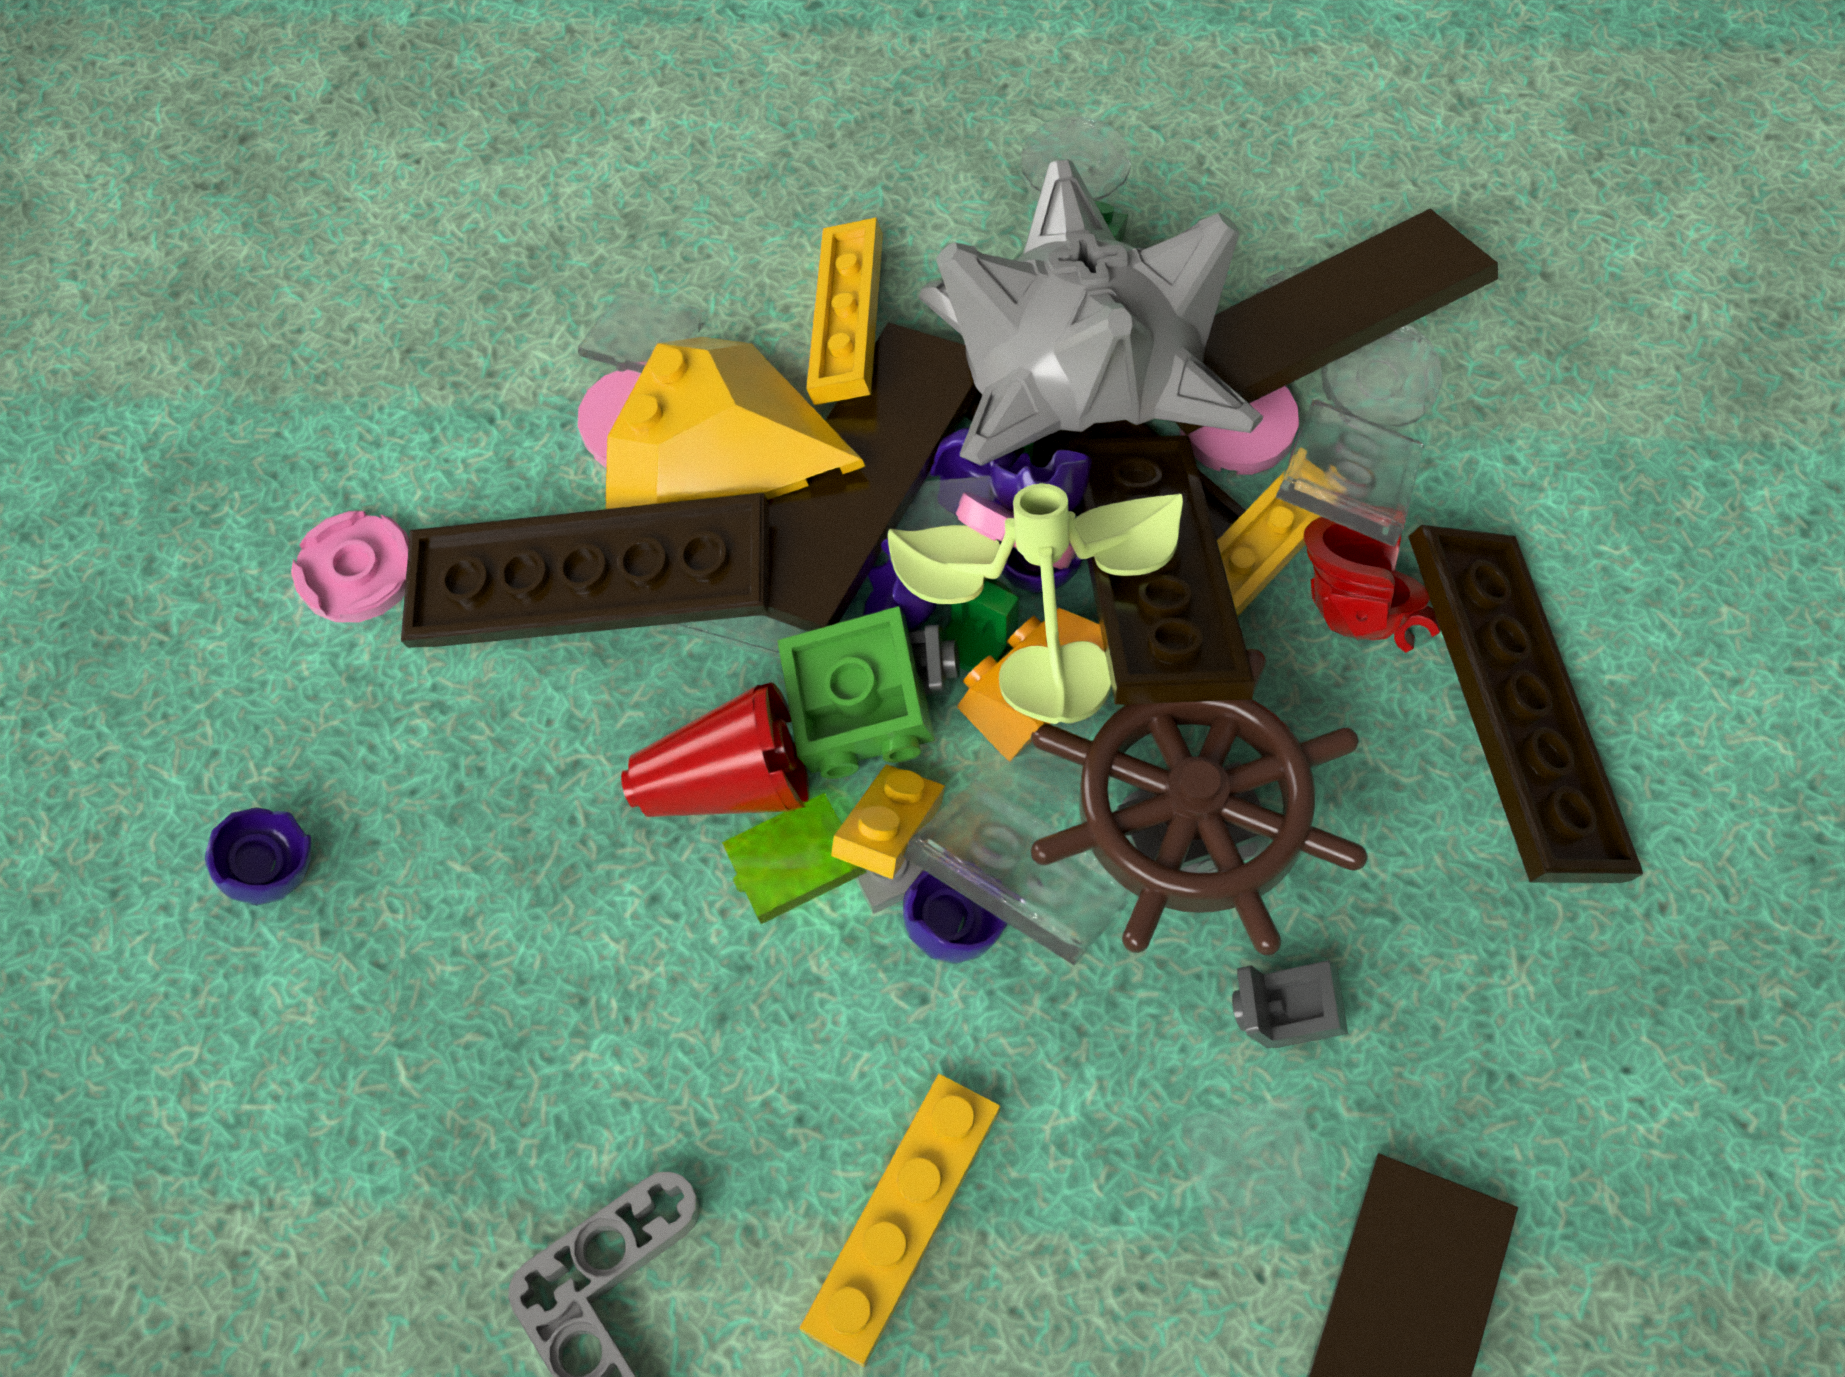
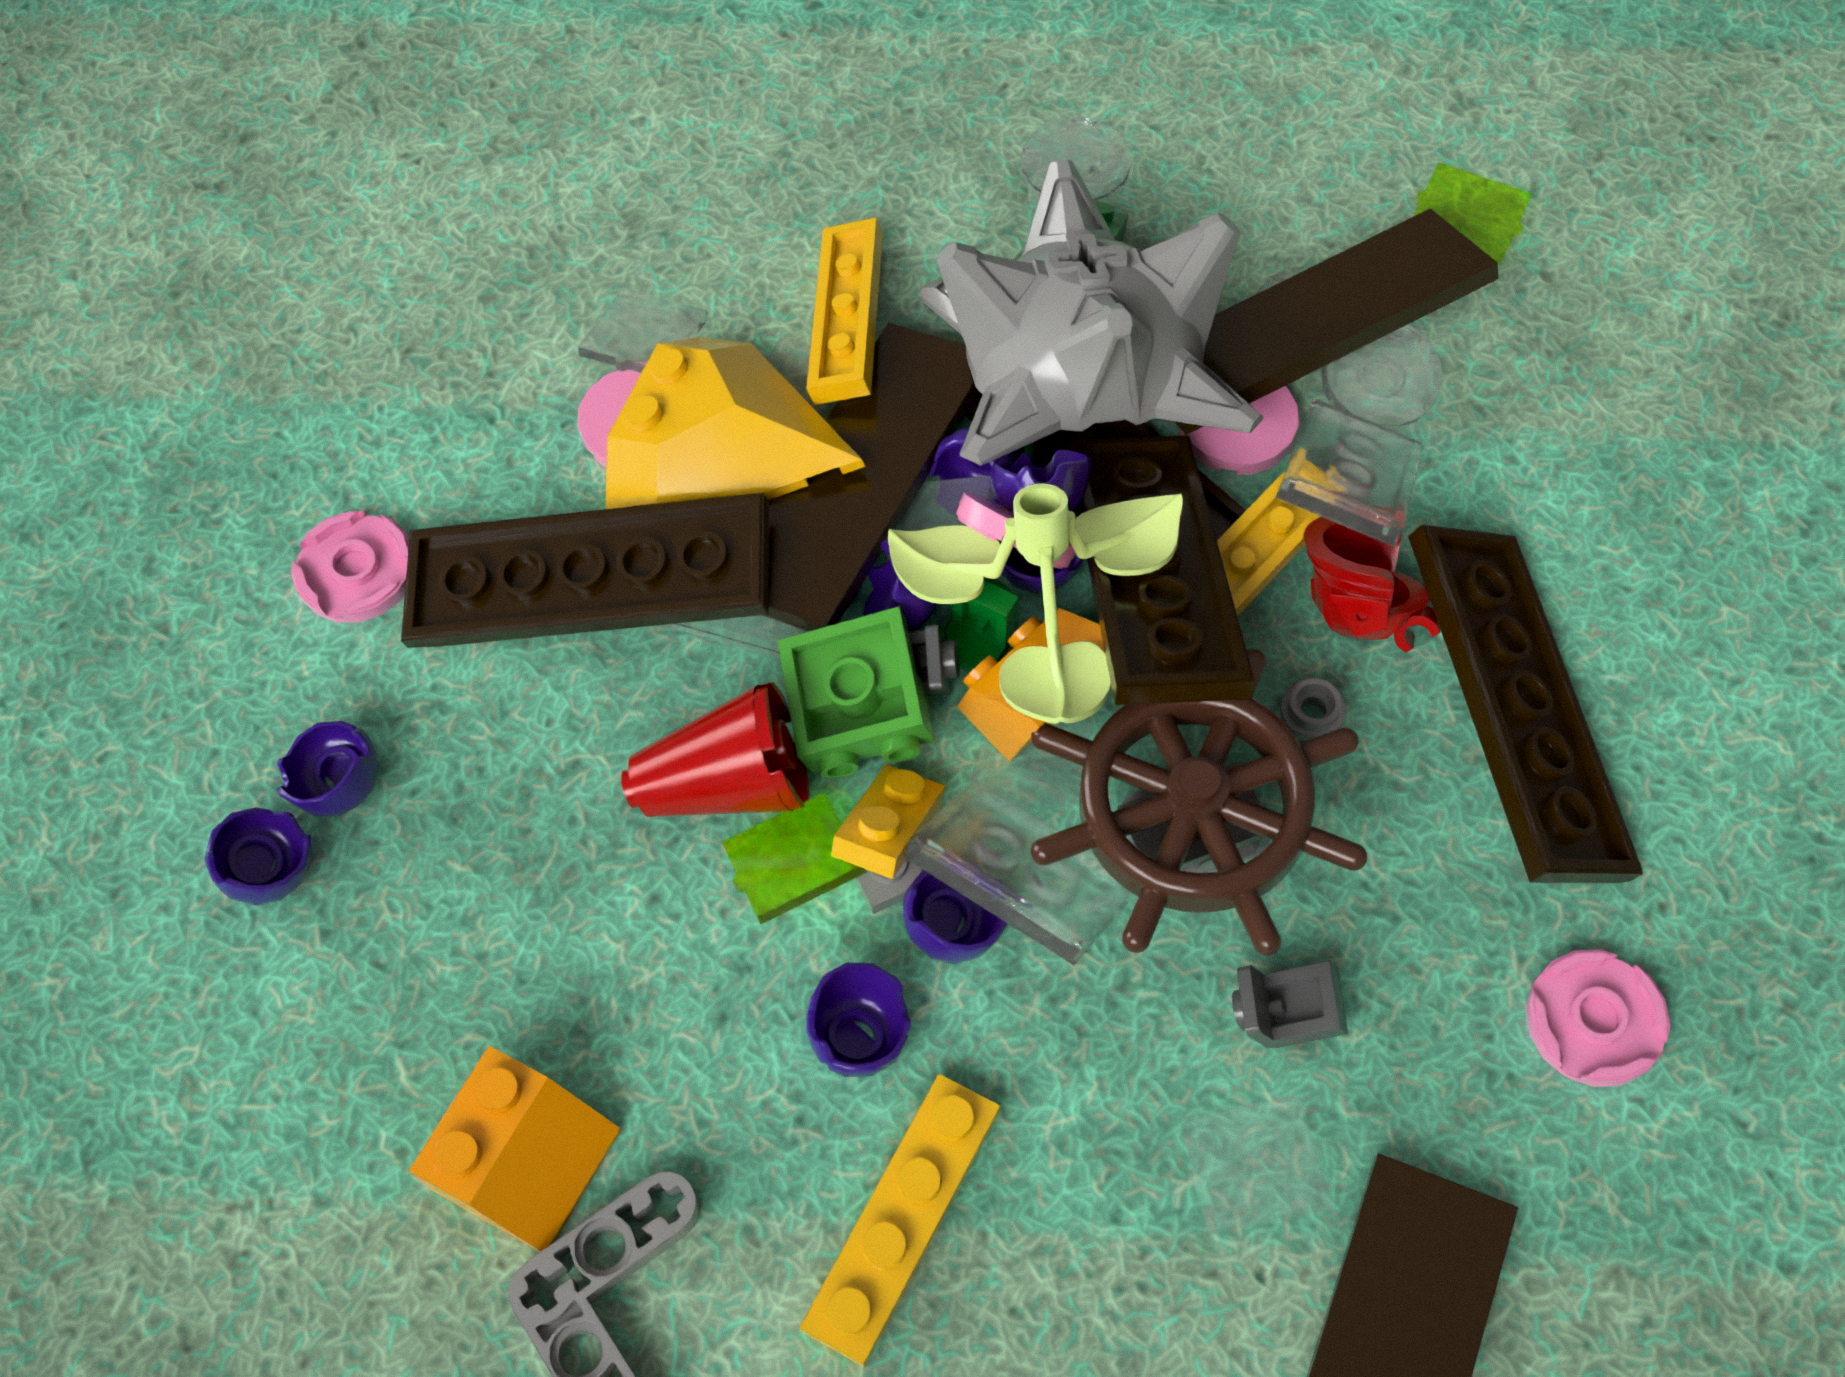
none -> dark purple hair [277,721,378,817]
none -> light orange slope [408,1045,622,1252]
none -> dark purple hair [806,962,911,1077]
none -> light grey plate [1280,678,1346,740]
none -> clear neon green piece [1413,162,1532,265]
none -> bright pink tile [1525,949,1671,1087]

